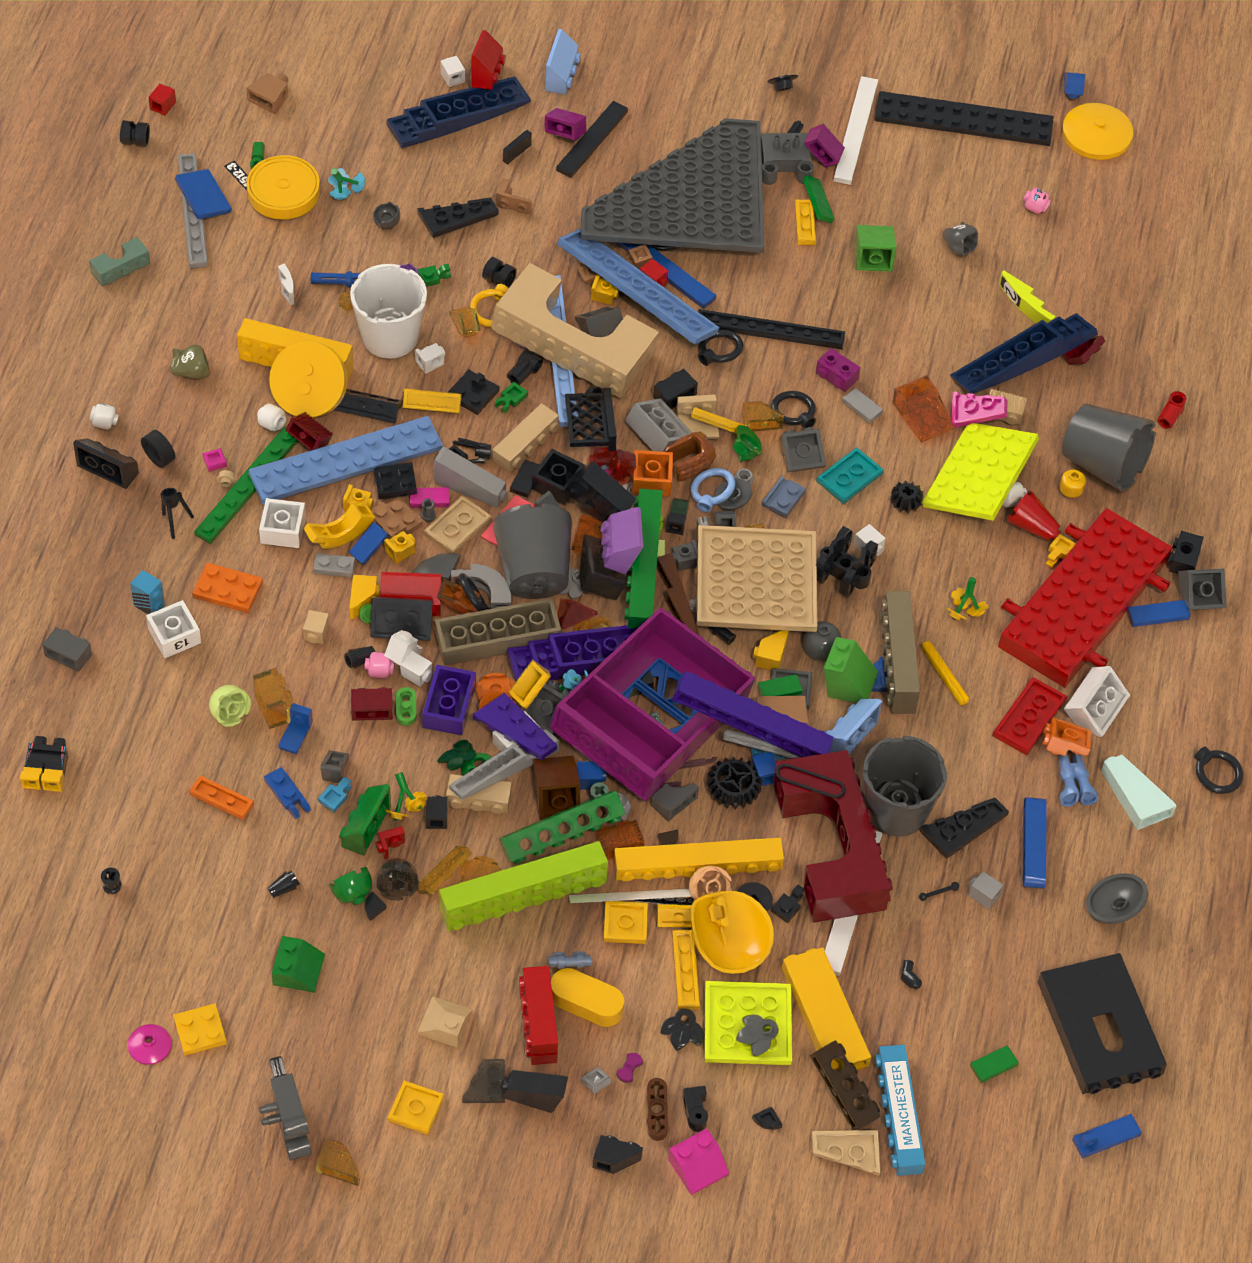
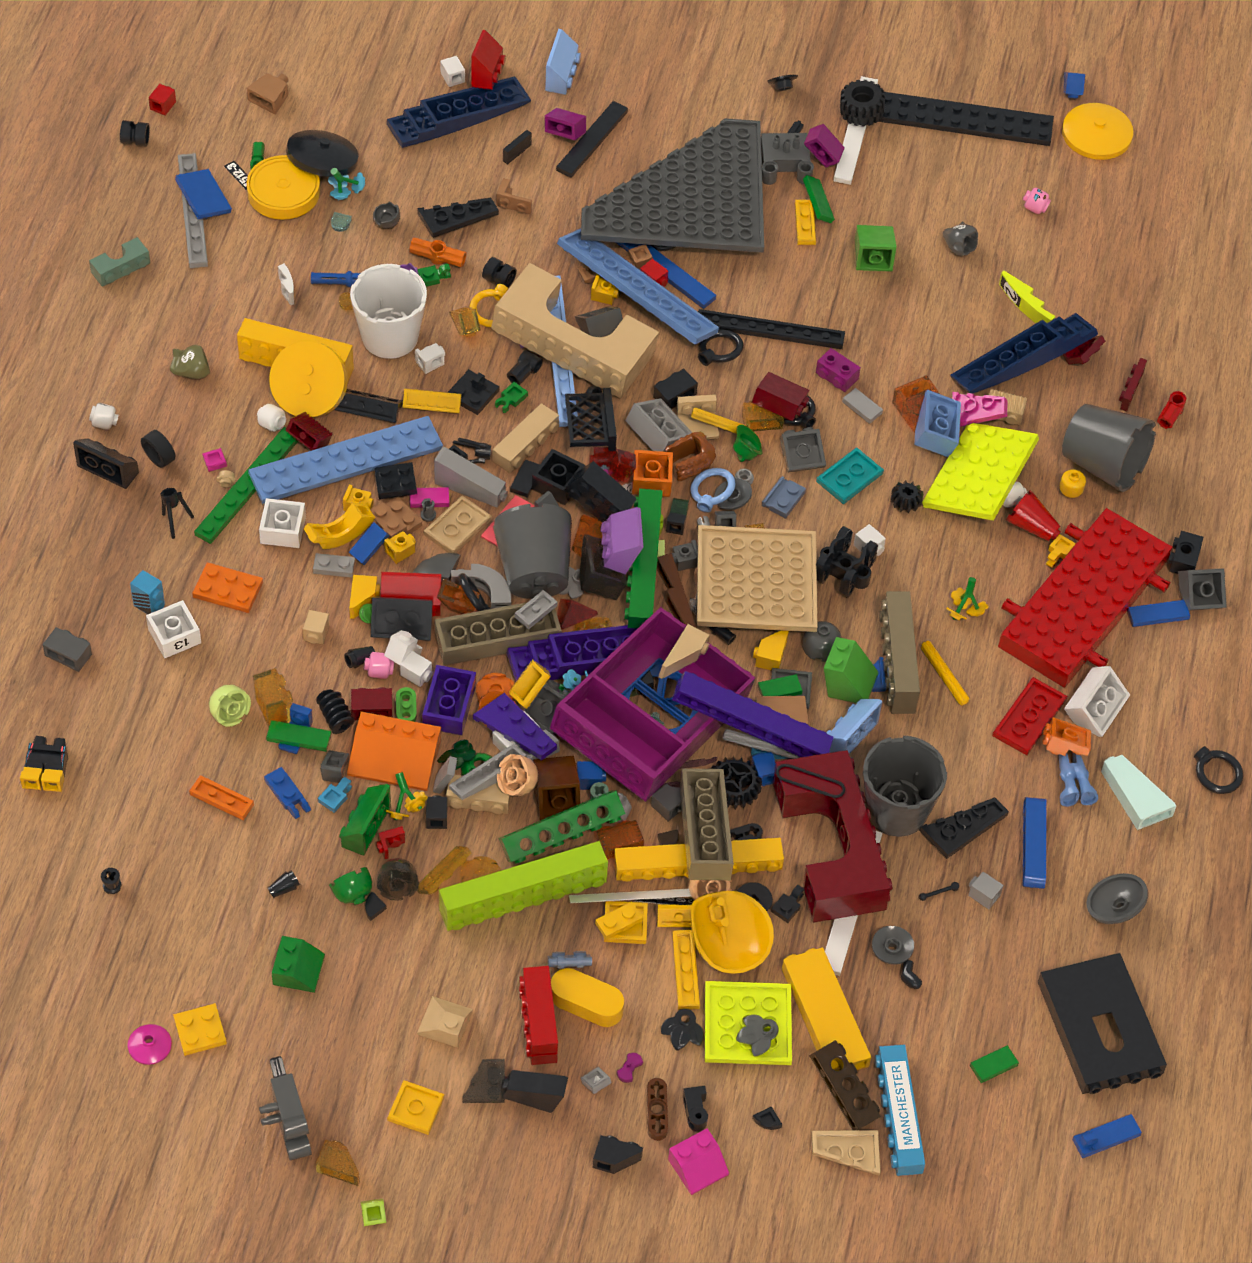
none -> green tile [266,720,332,752]
none -> black dish [286,130,359,177]
none -> black piece [316,689,355,734]
none -> clear light blue tile [331,212,352,232]
none -> orange slope [347,712,441,791]
none -> lime slope [361,1199,386,1226]
none -> orange piece [409,238,467,267]
none -> light grey tile [433,756,457,794]
none -> light nougat cylinder [497,754,538,796]
none -> light grey plate [515,590,557,629]
none -> yellow plate [595,901,643,940]
none -> tan slope [658,624,710,679]
none -> dark tan brick [680,768,734,881]
none -> black beam [730,823,763,841]
none -> dark red brick [751,372,810,421]
none -> black tyre [840,80,885,126]
none -> dark grey dish [872,926,914,965]
none -> medium blue slope [914,390,961,457]
none -> dark red plate [1119,358,1147,412]

